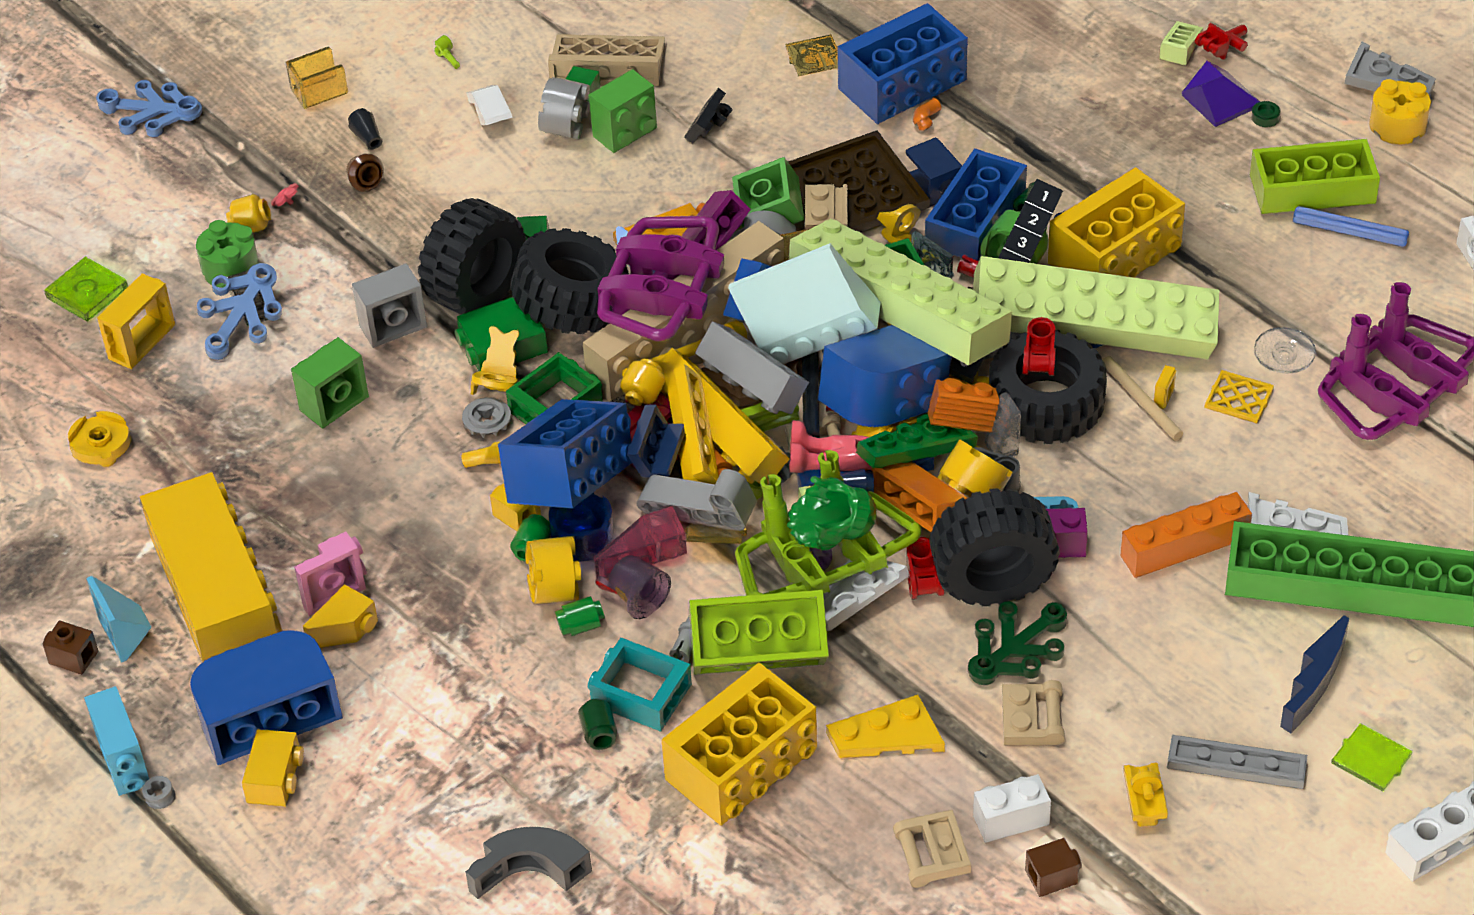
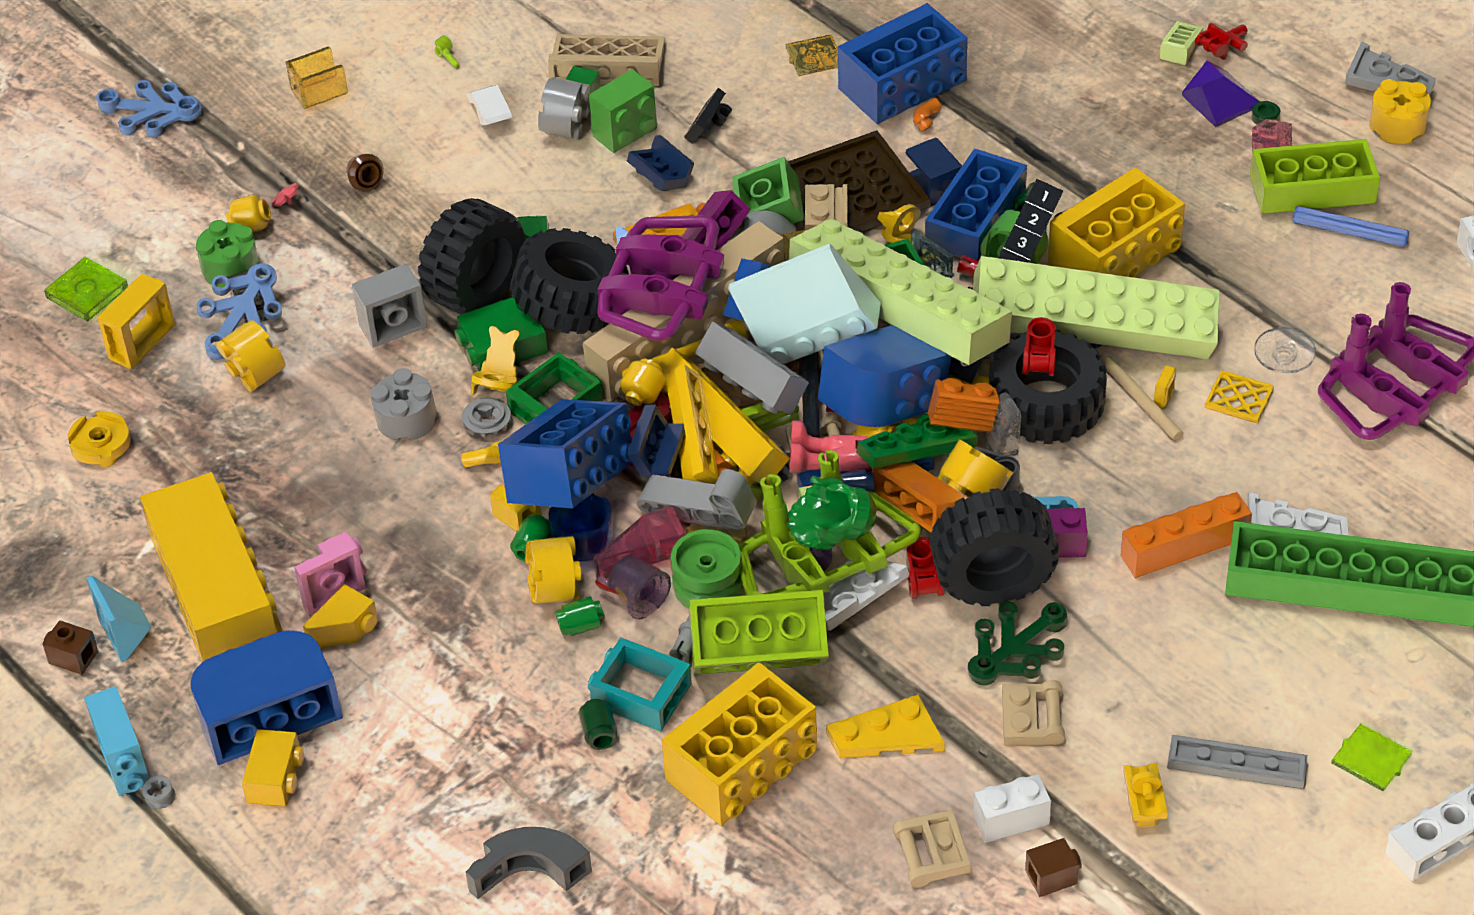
bright green brick [291,337,369,429] -> none
black cone [348,108,383,150] -> none
dark blue slope [1280,615,1349,734] -> none
none -> yellow brick [215,320,286,393]
none -> light grey brick [370,368,436,441]
none -> dark blue bracket [626,135,694,191]
none -> bright green wheel [670,529,743,608]
none -> clear pink brick [1252,119,1292,150]

